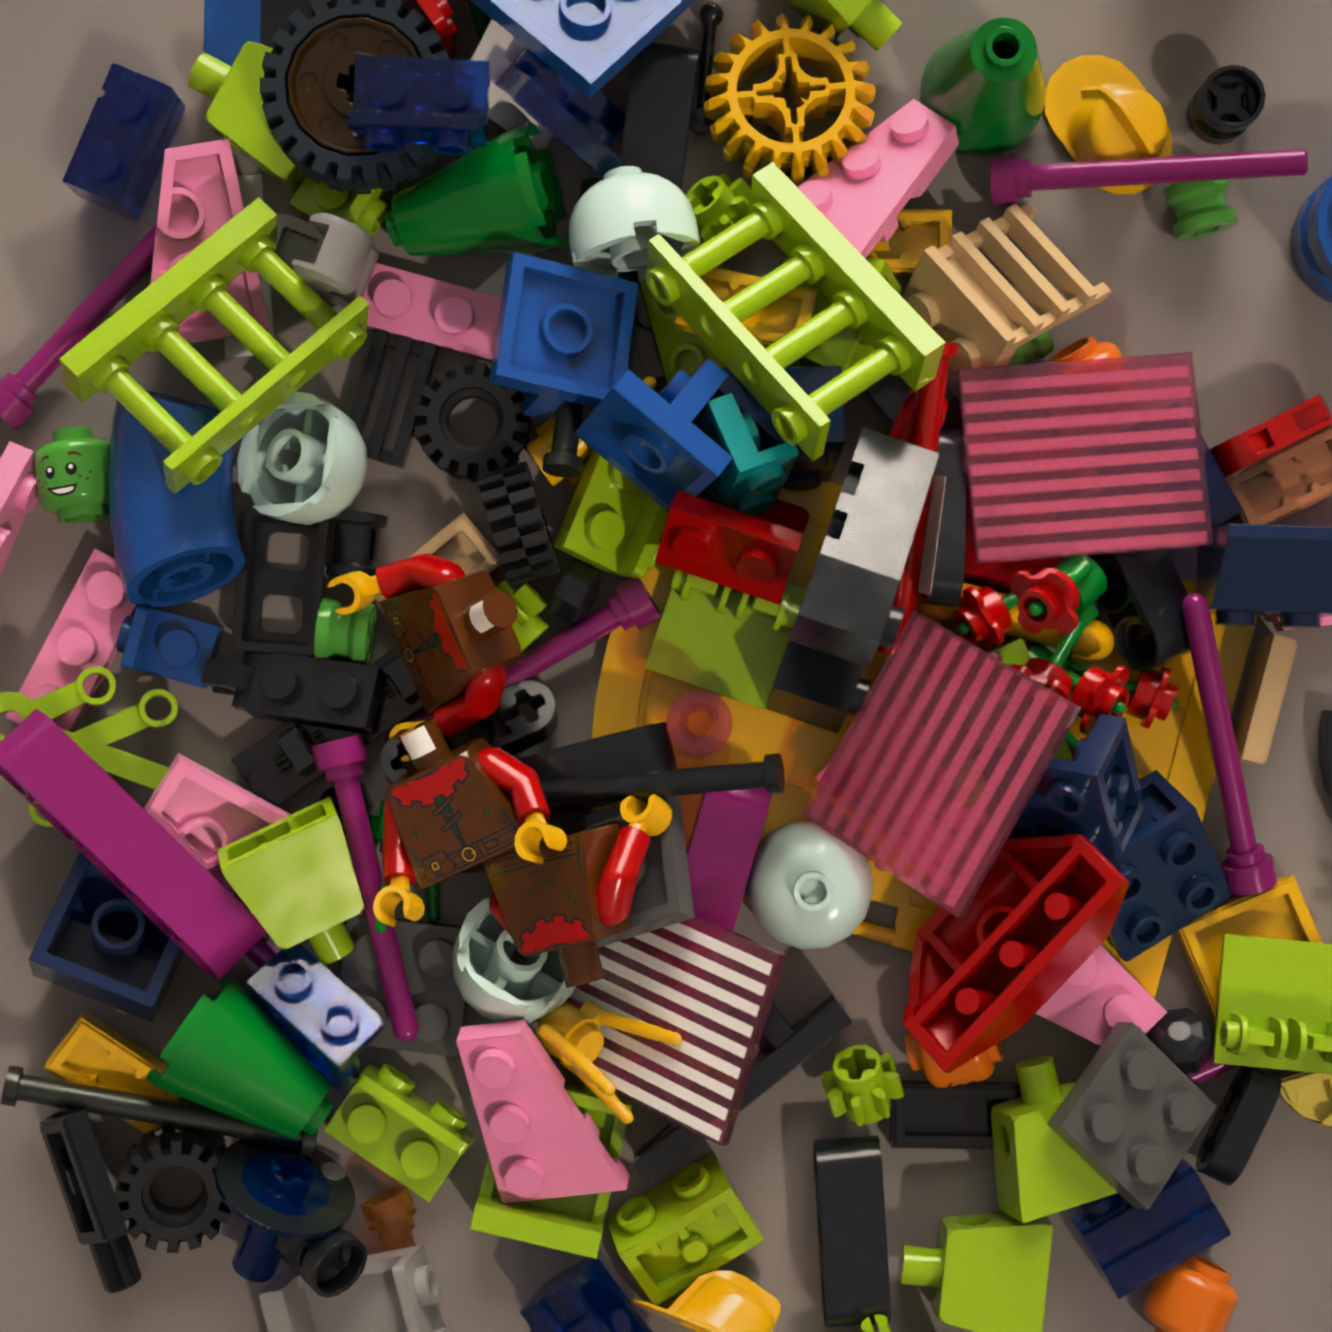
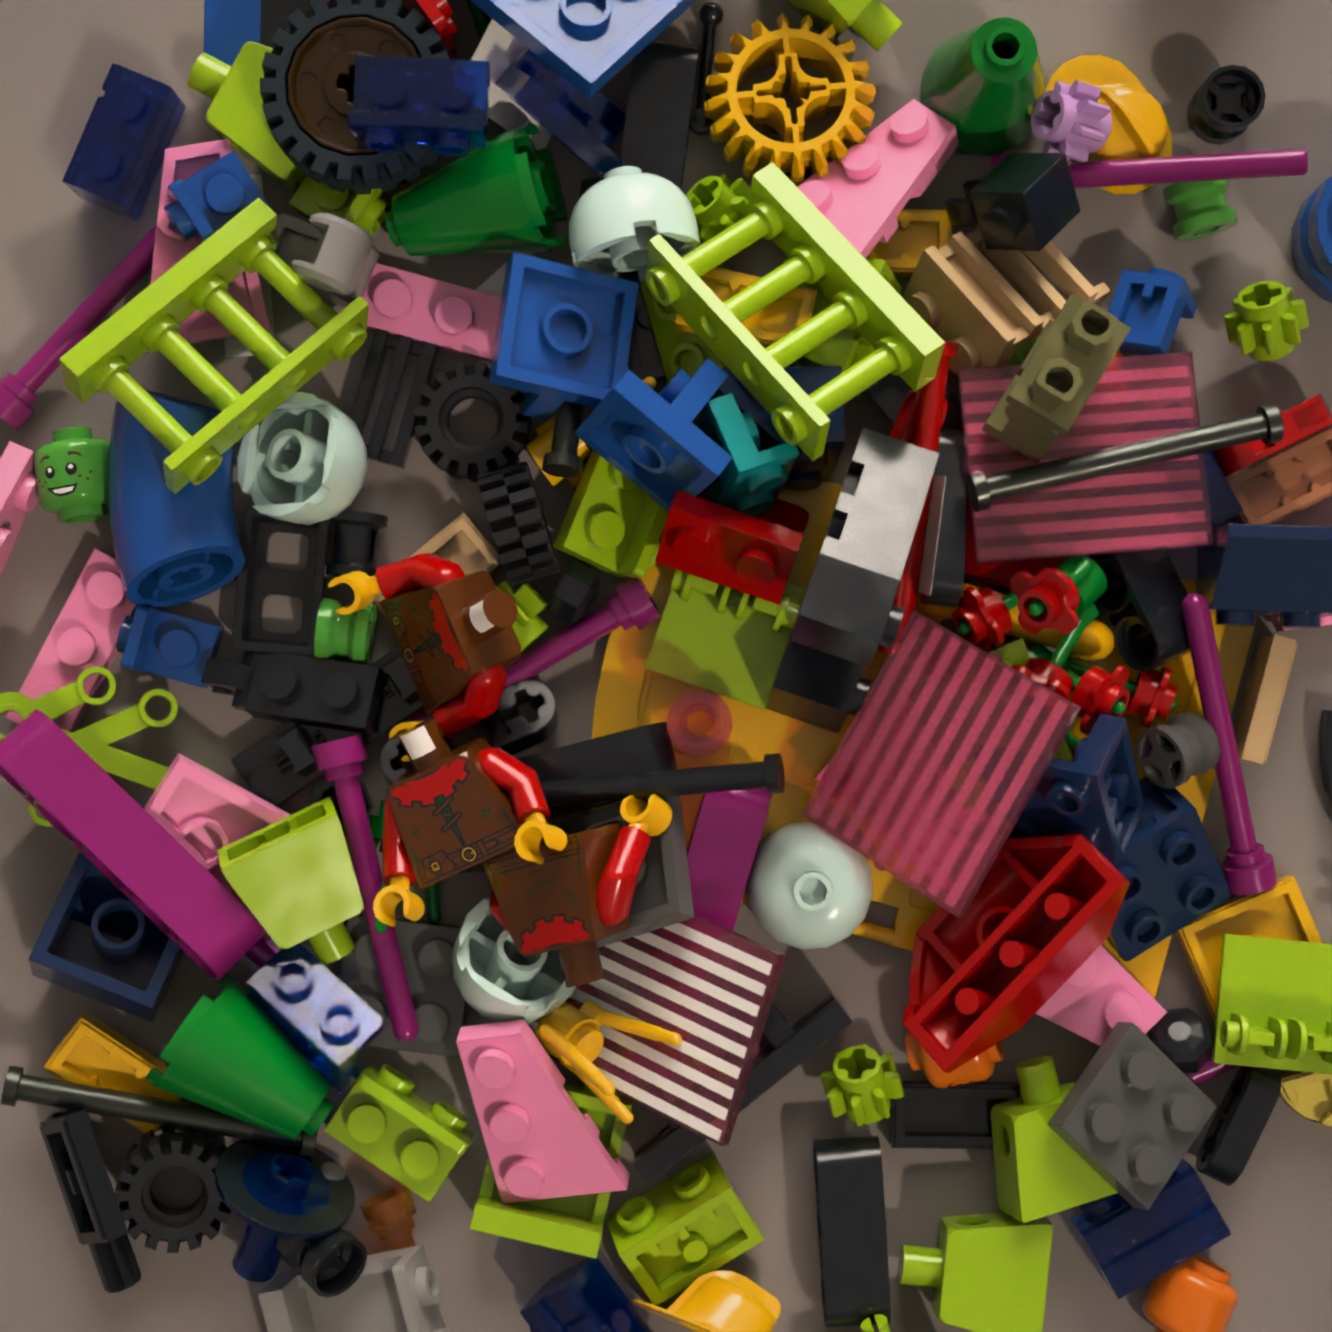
none -> blue bracket [164,150,270,245]
none -> black brick [944,153,1081,251]
none -> pearl dark grey bar [966,403,1284,512]
none -> olive hips [981,293,1131,464]
none -> lavender gear [1031,80,1112,163]
none -> blue bracket [1108,268,1197,359]
none -> dark grey wheel [1136,712,1220,789]
none -> lime gear [1224,281,1310,361]

